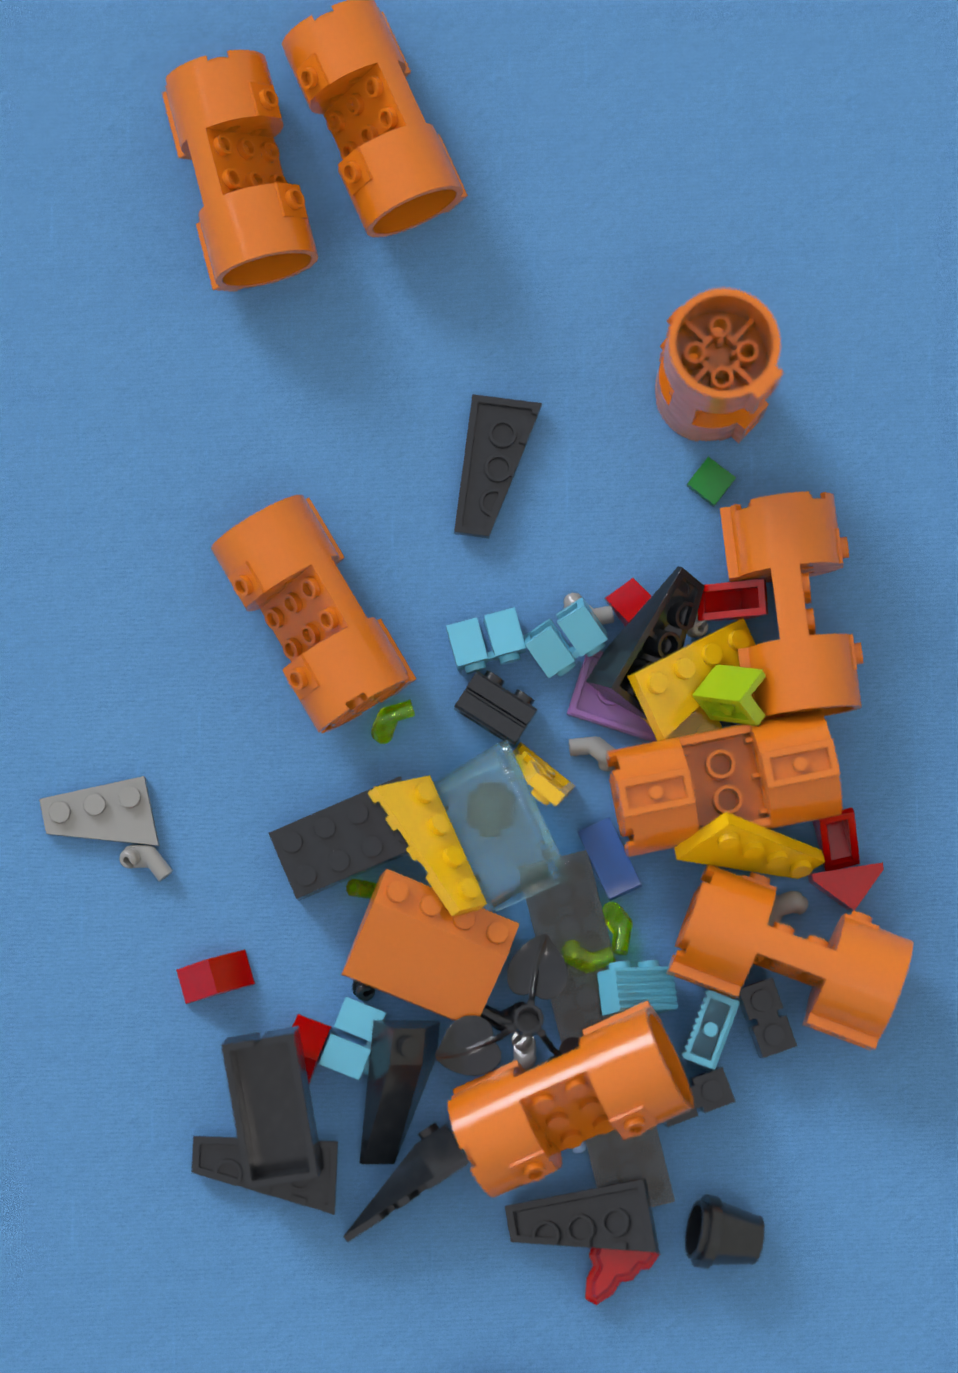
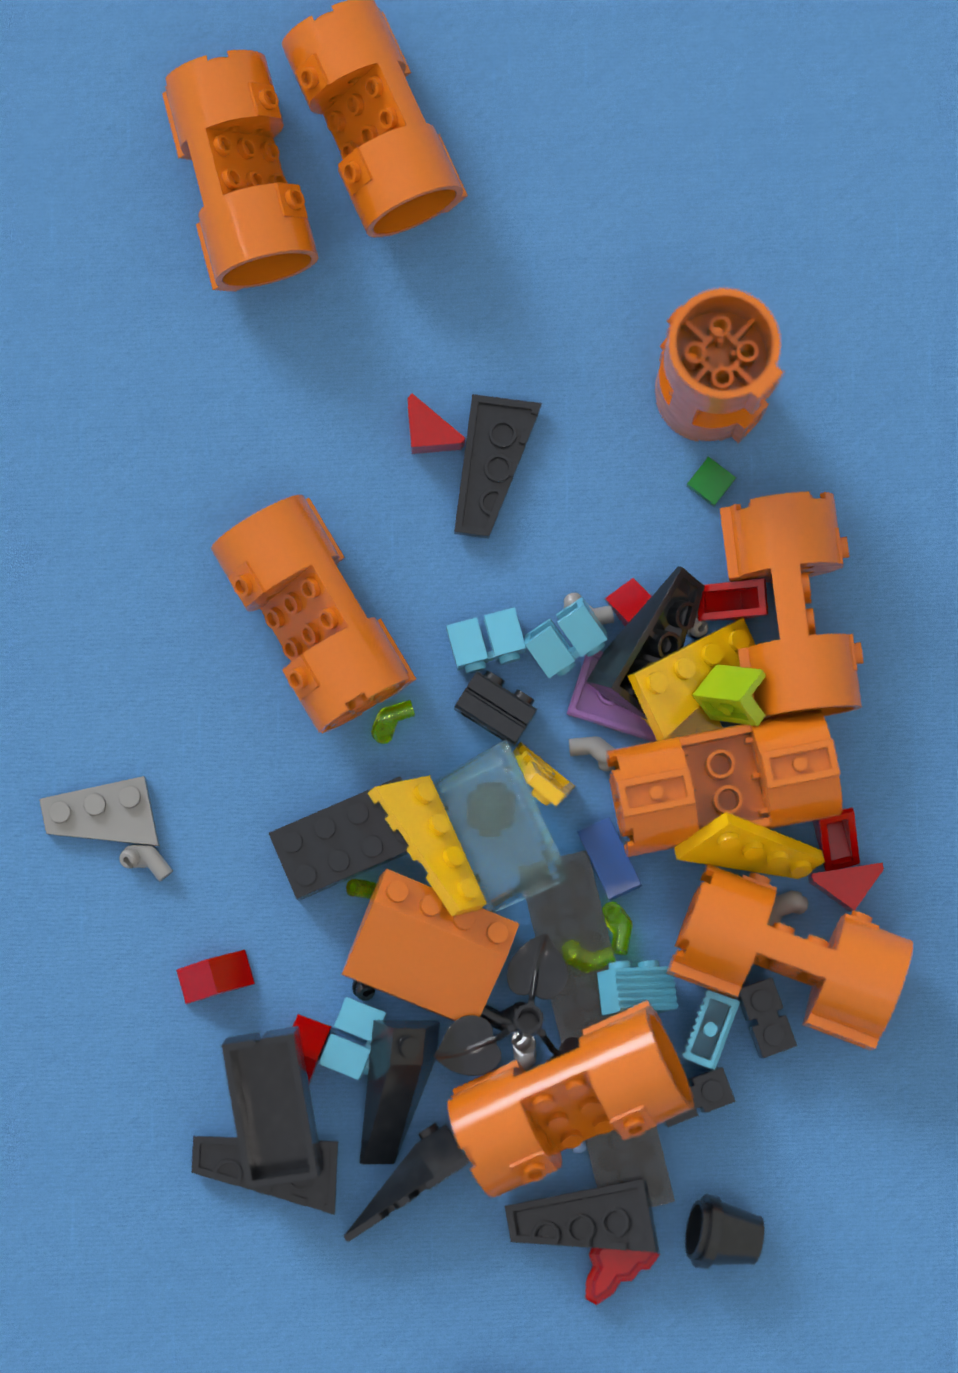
none -> red slope [407,393,466,454]

